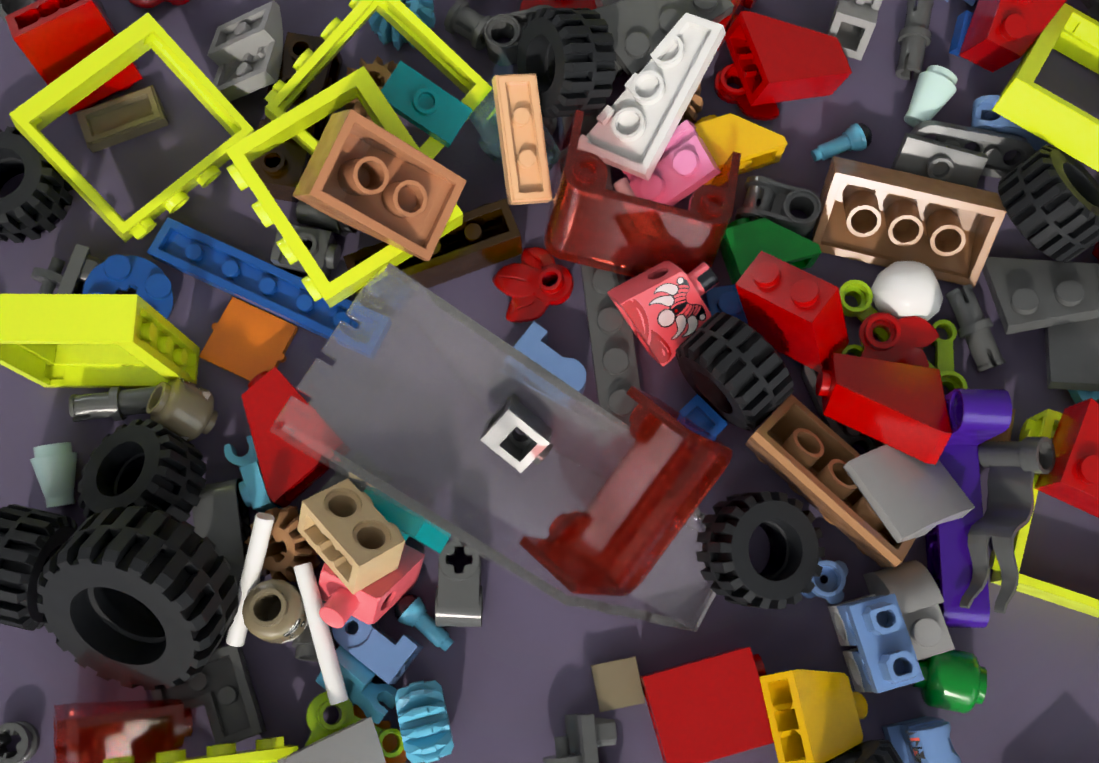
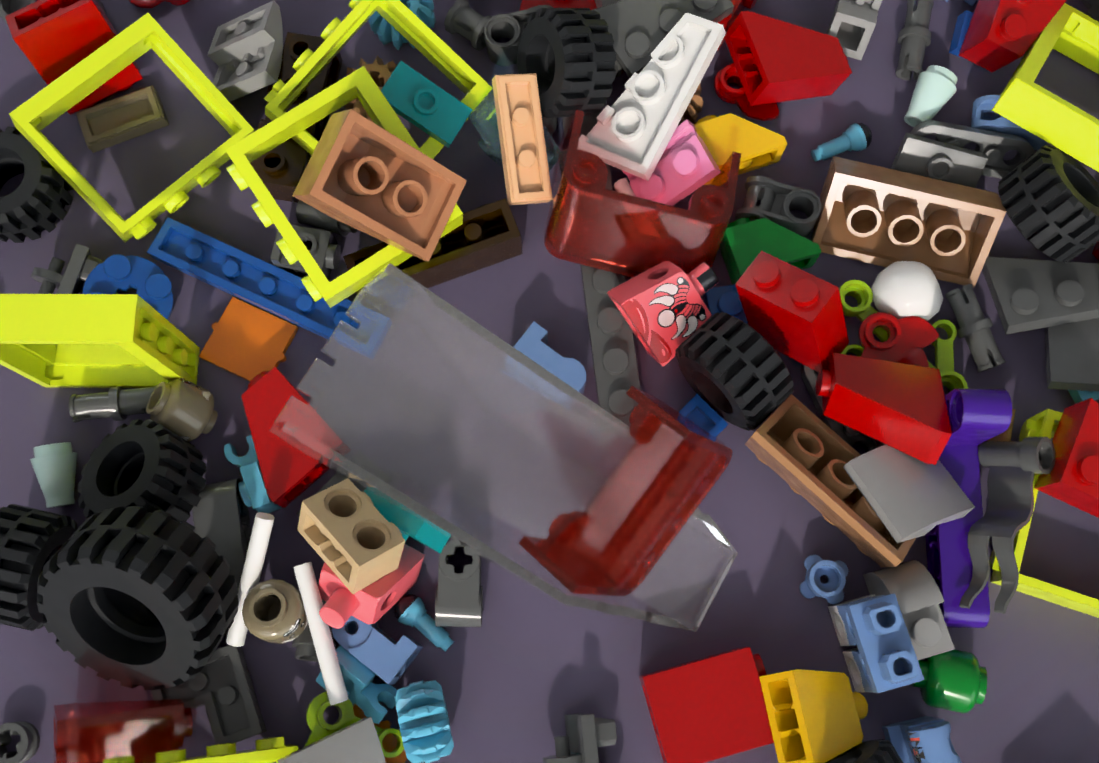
medium nougat gear [244,506,320,582] -> none
dark grey brick [480,393,553,473] -> none
red plate [492,247,574,323] -> none
dark tan tile [590,656,645,712] -> none
black tyre [696,491,825,609] -> none

